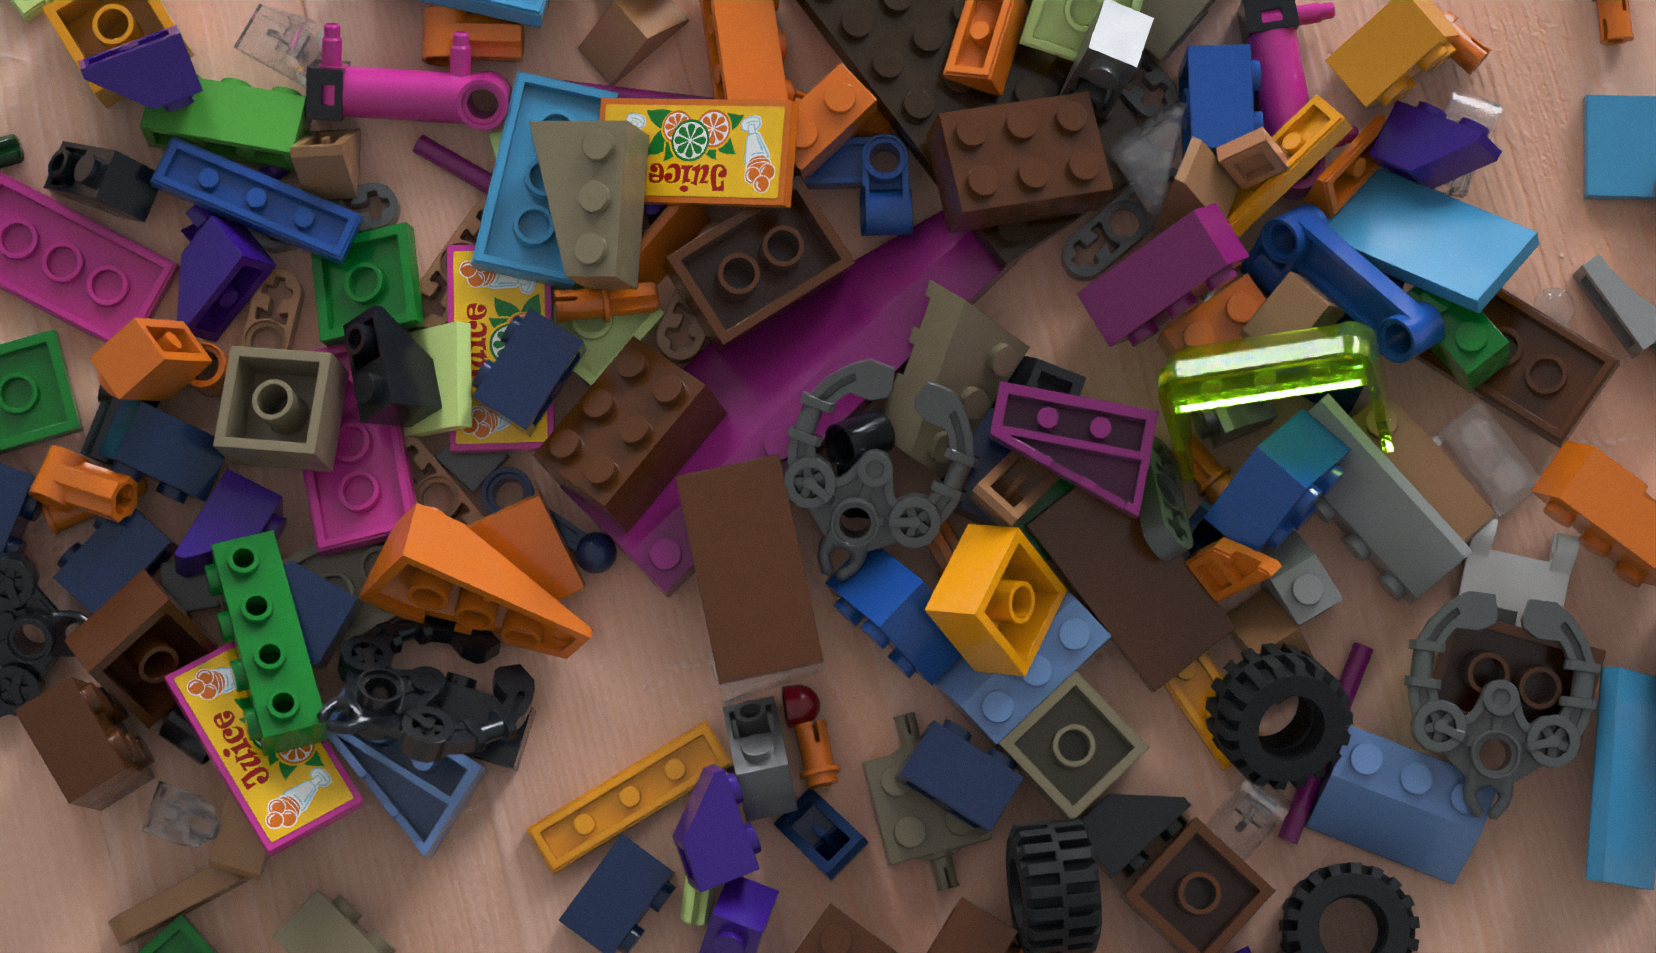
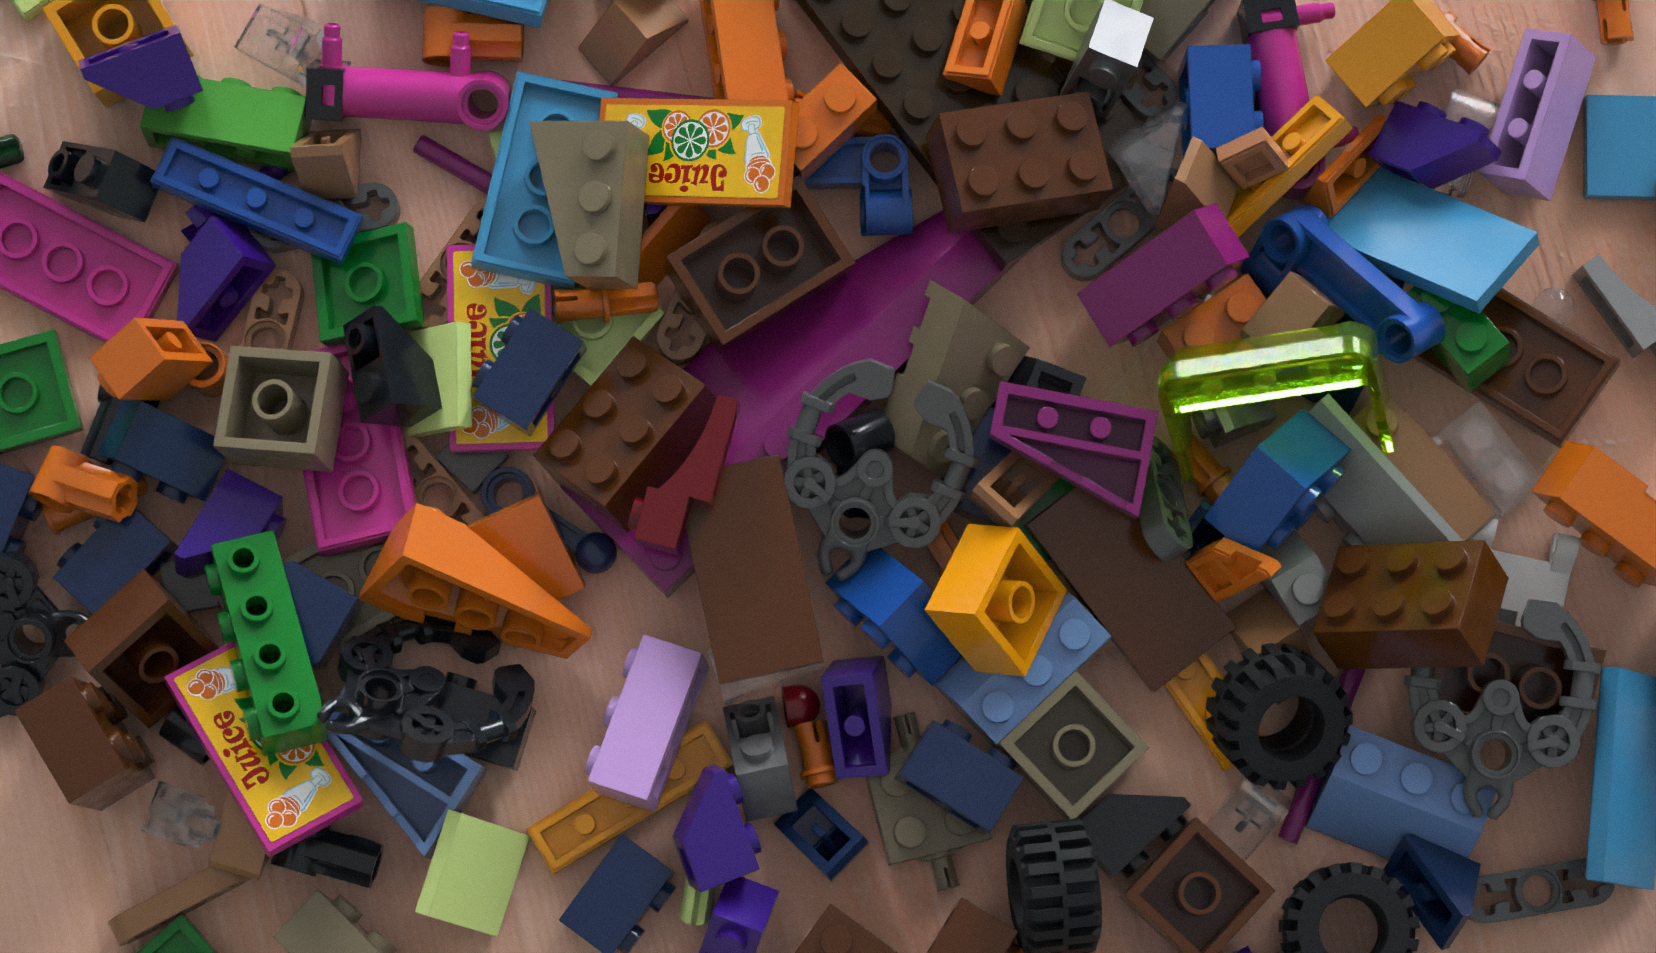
none -> black piece [270,825,384,889]
none -> yellowish green tile [415,809,530,937]
none -> lavender brick [585,634,710,813]
none -> dark red slope [628,394,740,555]
none -> dark purple slope [821,656,892,779]
none -> reddish brown brick [1312,540,1509,669]
none -> dark blue slope [1383,834,1481,950]
none -> dark grey beam [1468,858,1615,924]
none -> lavender brick [1479,28,1596,201]

